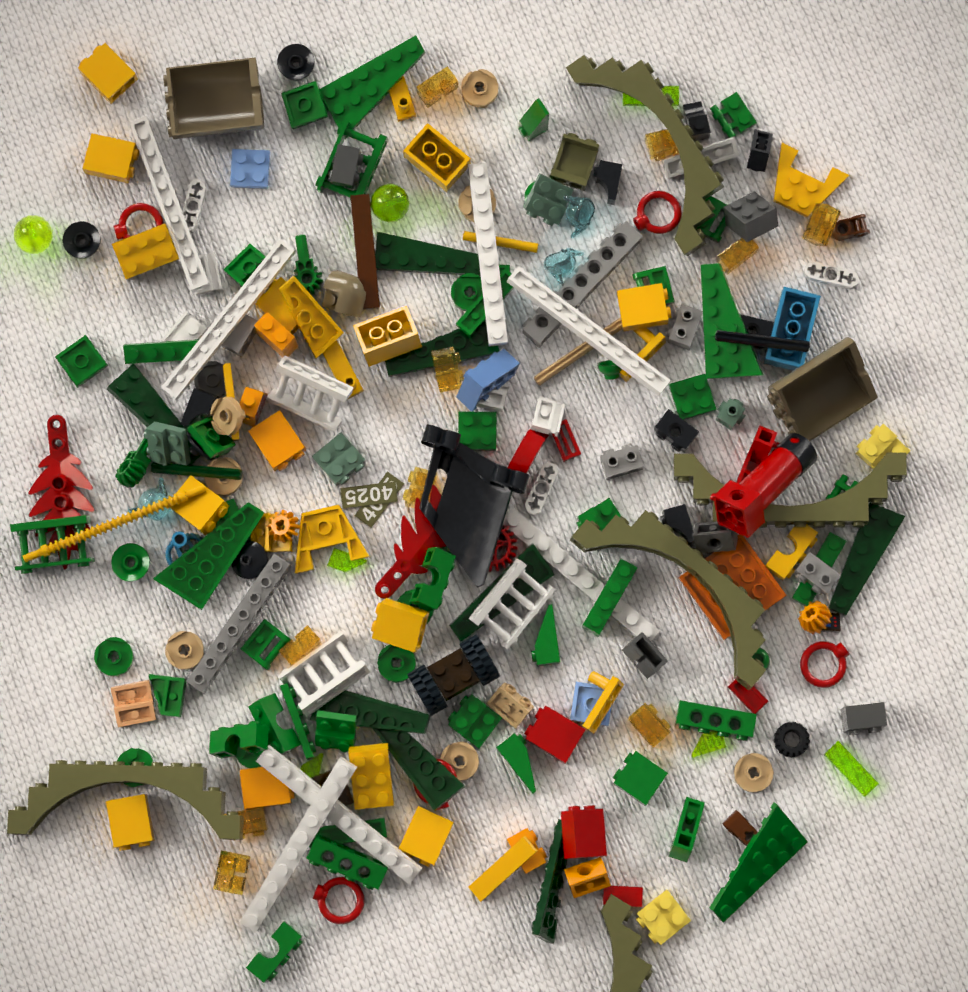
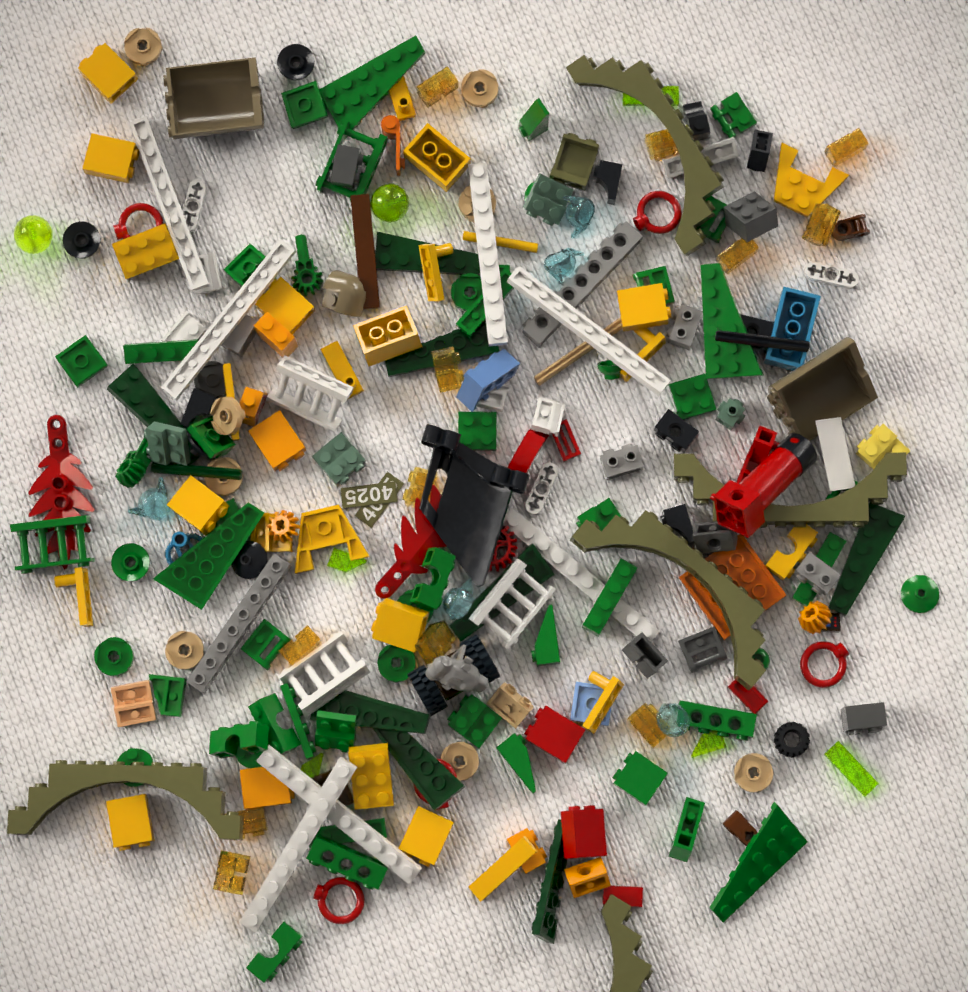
yellow hose [23,485,206,563] -> none
light blue plate [230,149,270,189] -> none
yellow wing [279,276,344,358] -> none
light yellow plate [636,889,691,945] -> none
none -> yellow piece [54,567,93,627]
none -> tan plate [124,28,162,66]
none -> orange door [381,115,405,176]
none -> clear yellow piece [415,620,456,665]
none -> yellow piece [418,243,453,301]
none -> light grey piece [425,644,489,693]
none -> clear light blue piece [442,578,473,620]
none -> clear light blue hair [656,703,690,738]
none -> dark grey plate [678,626,727,673]
none -> white sticker [815,417,855,491]
none -> clear yellow brick [824,128,869,167]
none -> green dish [901,575,939,613]

